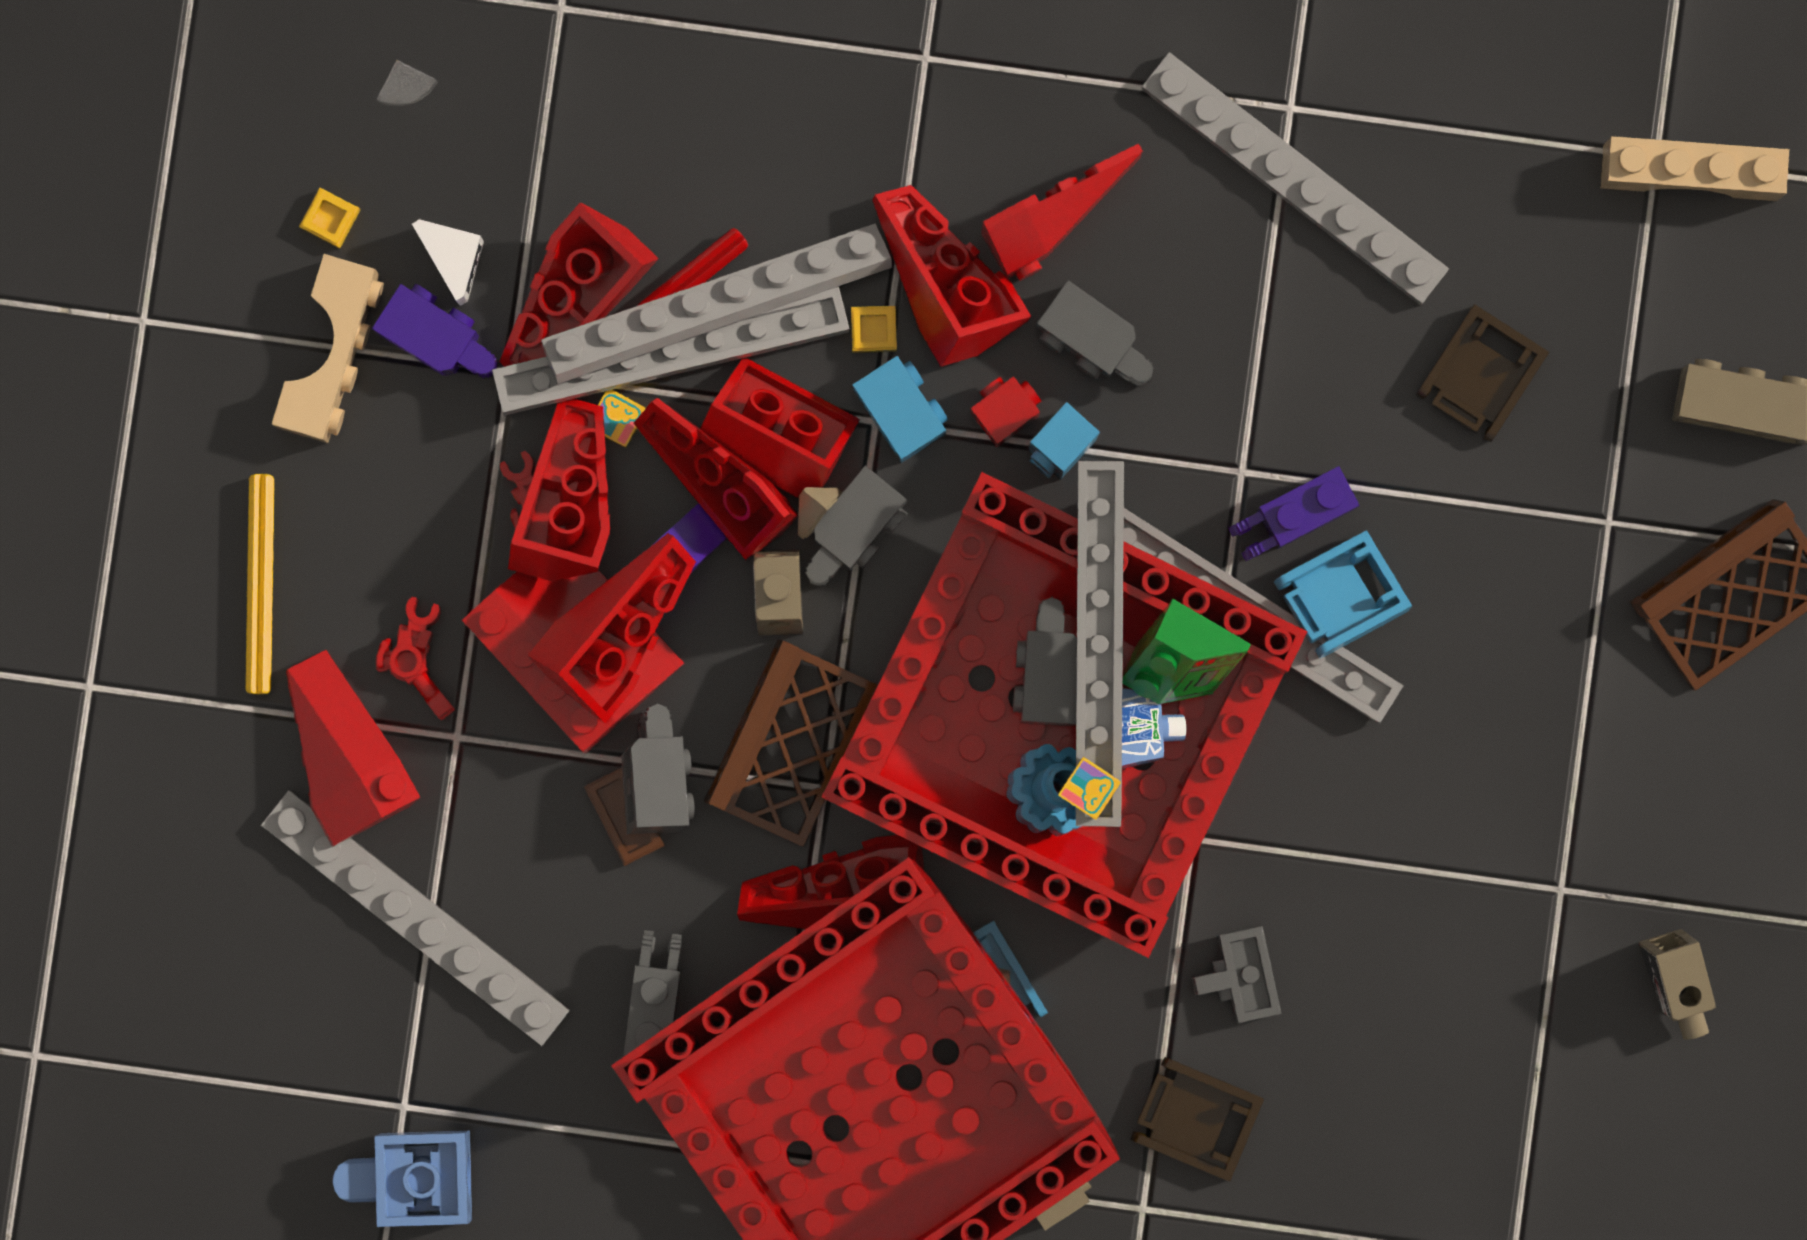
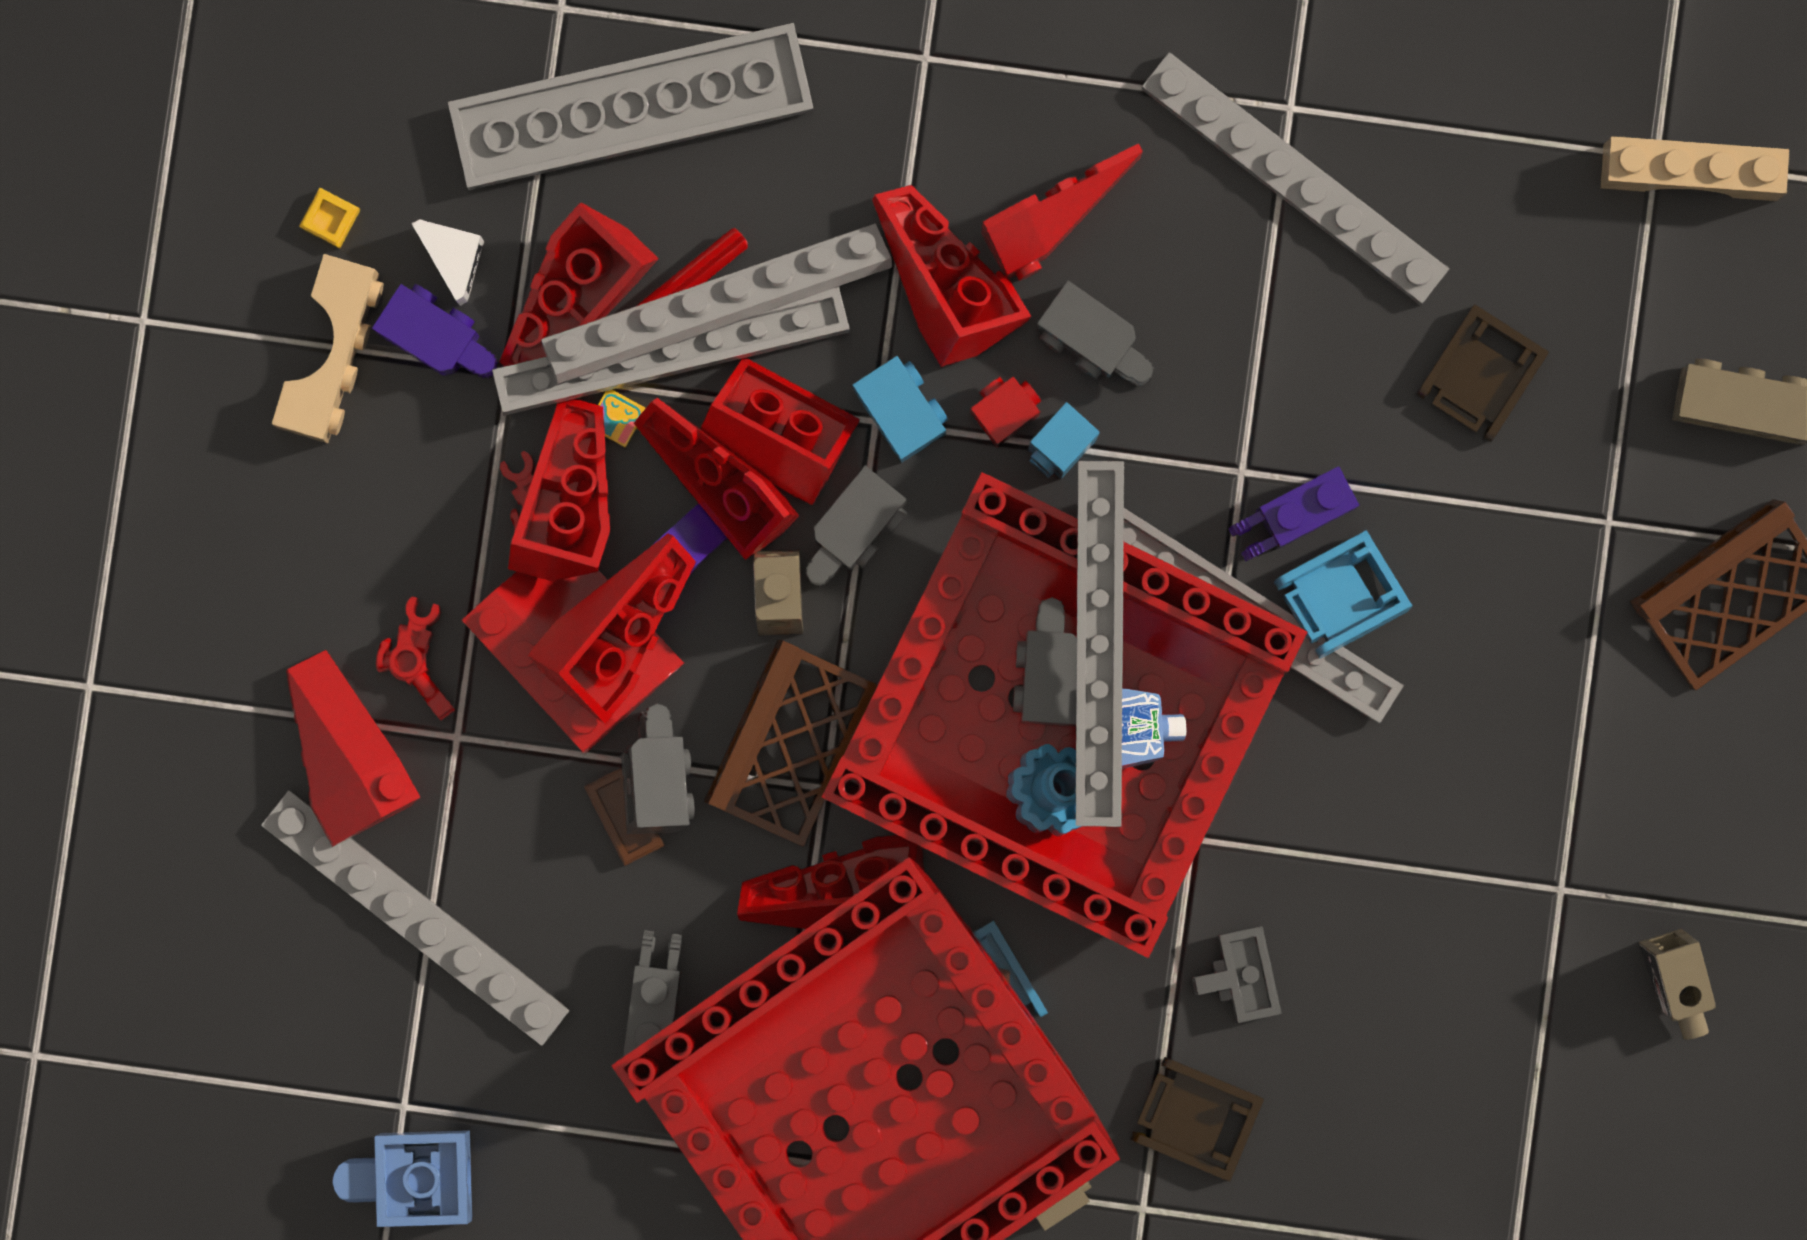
yellow axle [245,474,274,694] -> none
clear tile [377,60,438,106] -> none
dark tan slope [798,487,842,539] -> none
yellow tile [851,306,897,353] -> none
tile [1058,756,1121,820] -> none
green slope [1122,599,1251,704] -> none
none -> light grey plate [448,23,814,190]

